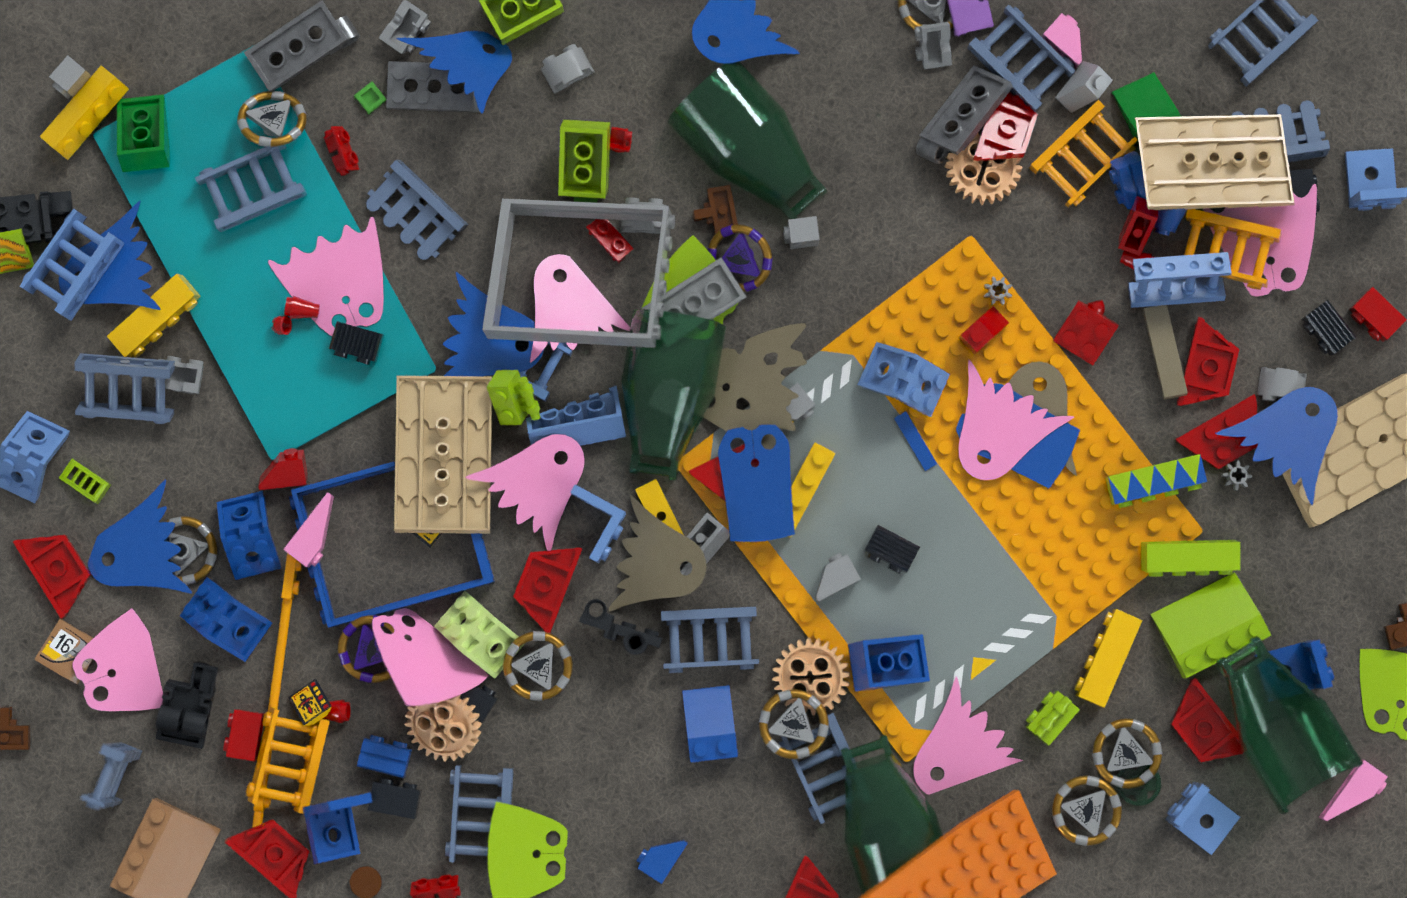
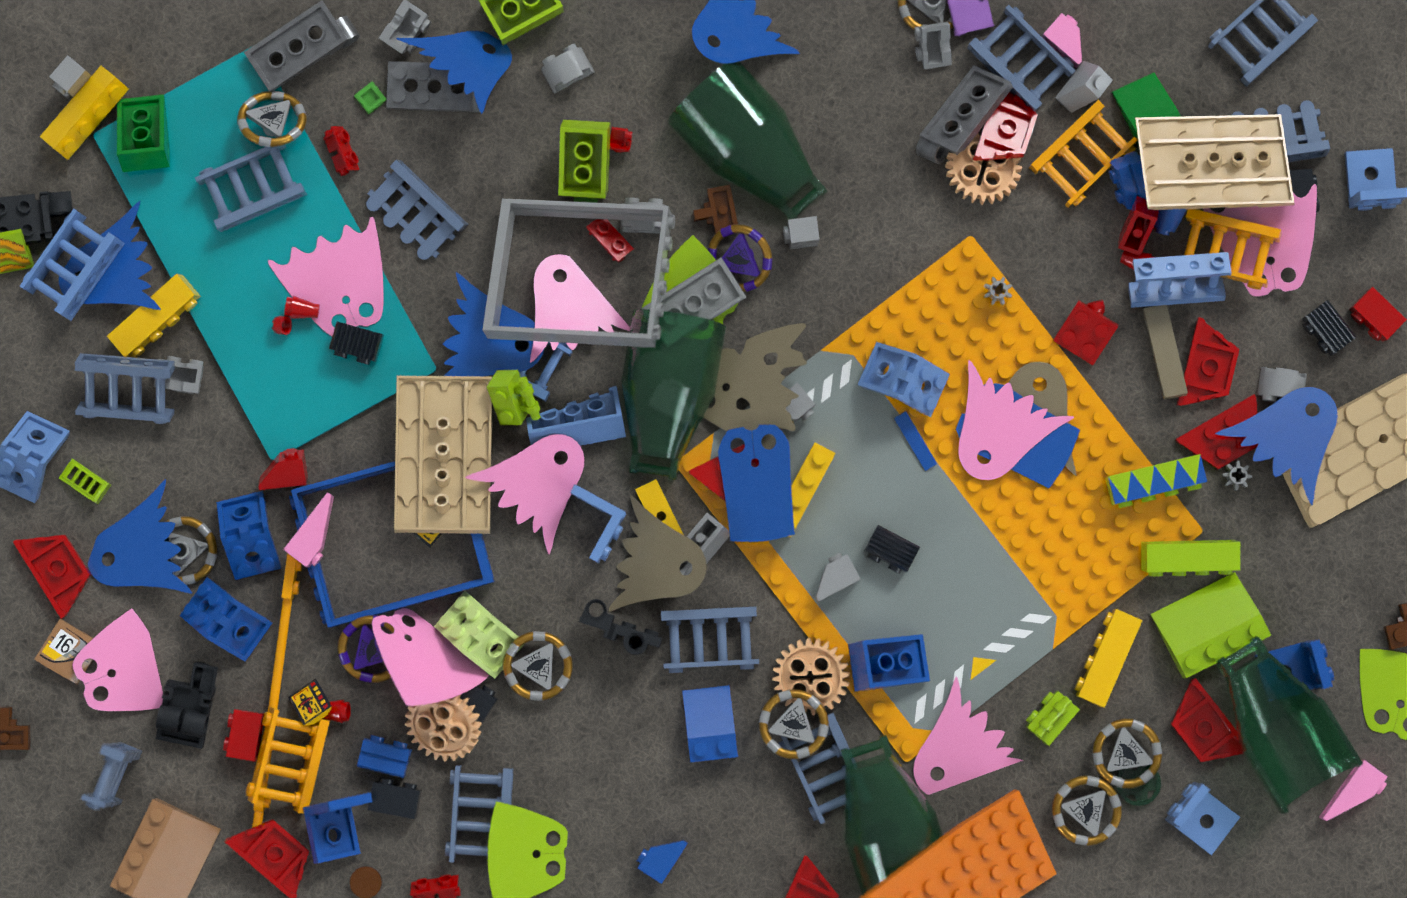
red wing [513,547,583,633] -> none
red slope [959,306,1009,355] -> none

